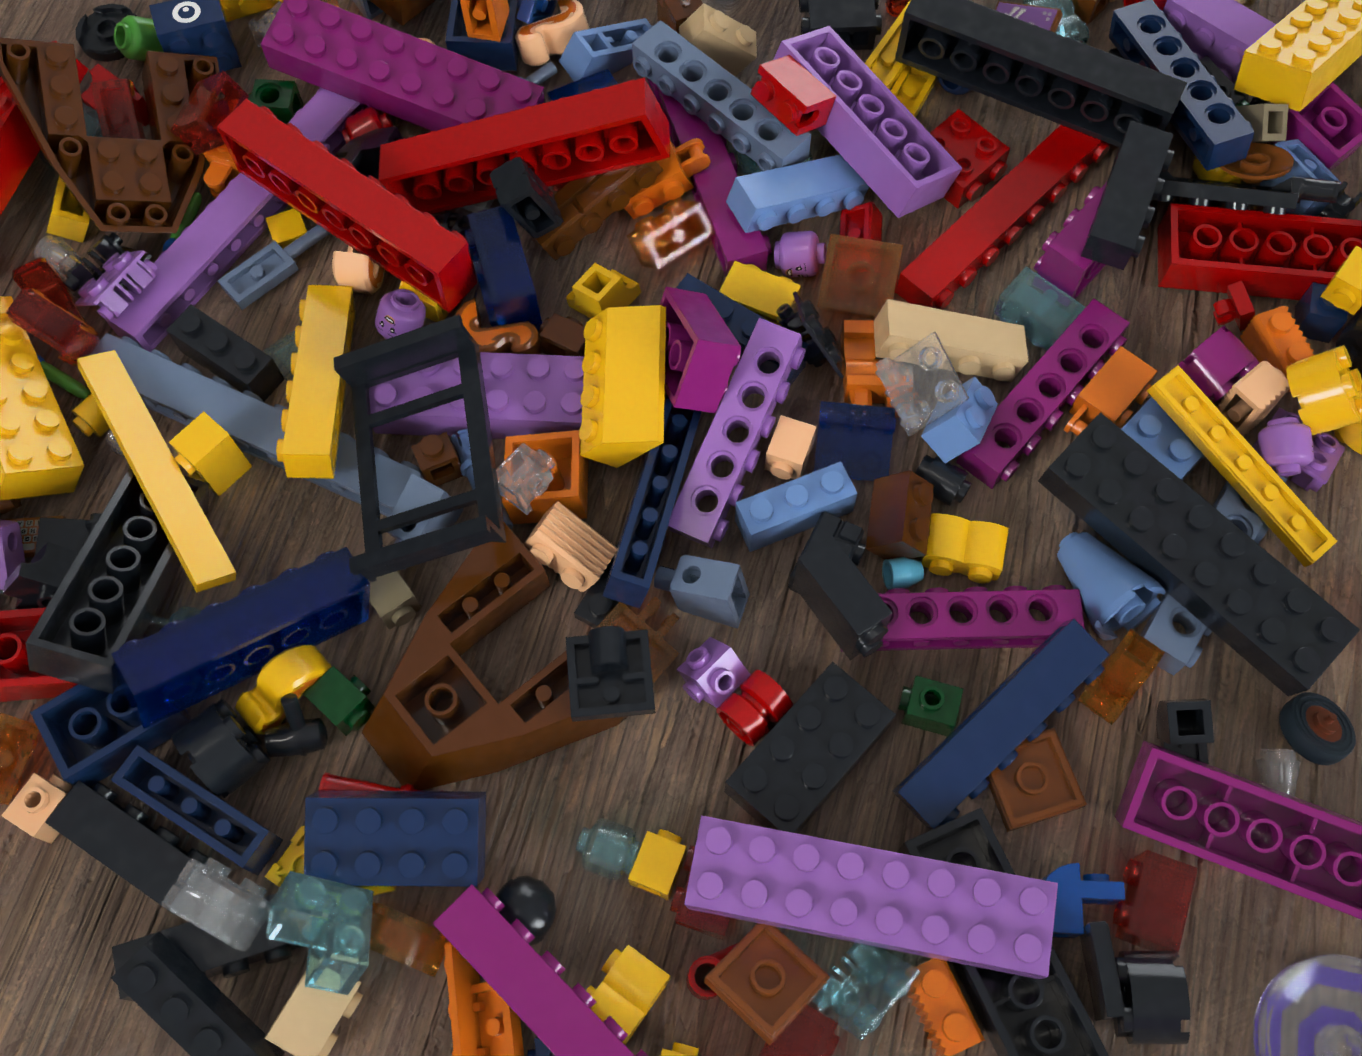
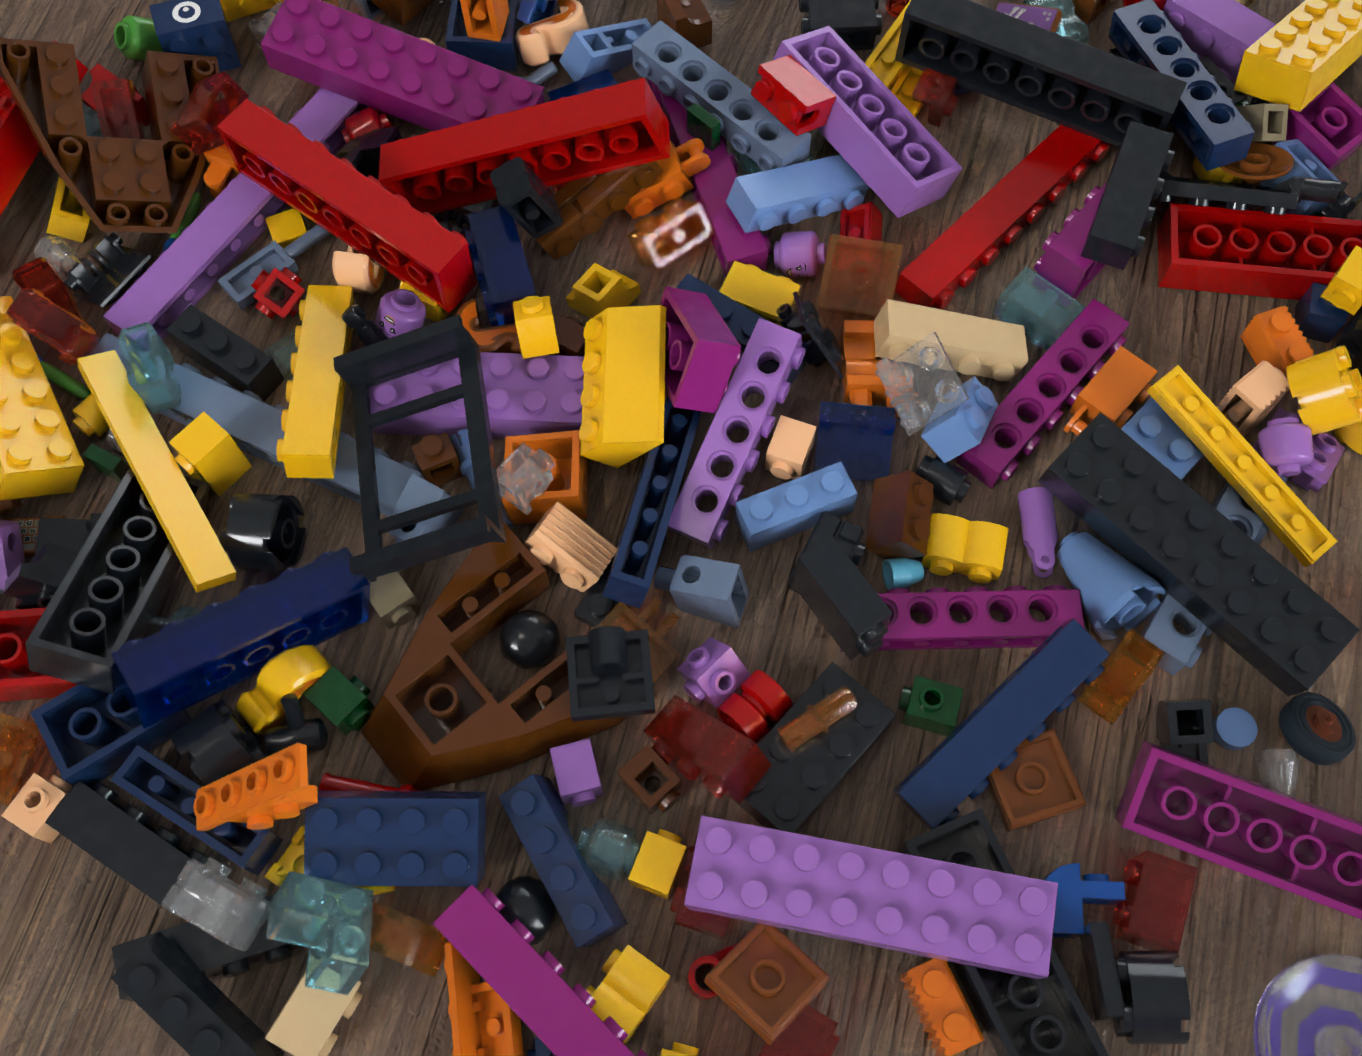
black tile [75,4,137,62] -> none
medium lavender hinge [75,250,158,321] -> none
dark green brick [247,79,304,124] -> none
tan brick [679,3,757,77] -> none
clear light blue hinge [812,943,921,1041] -> none
red brick [930,109,1010,209] -> none
magenta brick [1175,325,1260,404] -> none
red tile [1213,280,1255,331] -> none
none -> dark green tile [83,443,129,482]
none -> clear light blue brick [119,322,182,413]
none -> orange bracket [193,743,318,831]
none -> black brick [219,493,306,572]
none -> red brick [251,267,305,320]
none -> black axle [342,304,388,346]
none -> dark blue arch [498,774,628,948]
none -> black hair [499,609,560,669]
none -> yellow brick [513,296,560,359]
none -> medium lavender brick [550,738,604,807]
none -> reddish brown brick [617,744,682,814]
none -> clear red brick [643,695,772,804]
none -> dark green tile [687,103,720,151]
none -> clear orange axle [777,687,858,752]
none -> clear red bracket [912,68,958,128]
none -> medium lavender piece [1018,487,1058,578]
none -> medium blue tile [1213,707,1258,750]

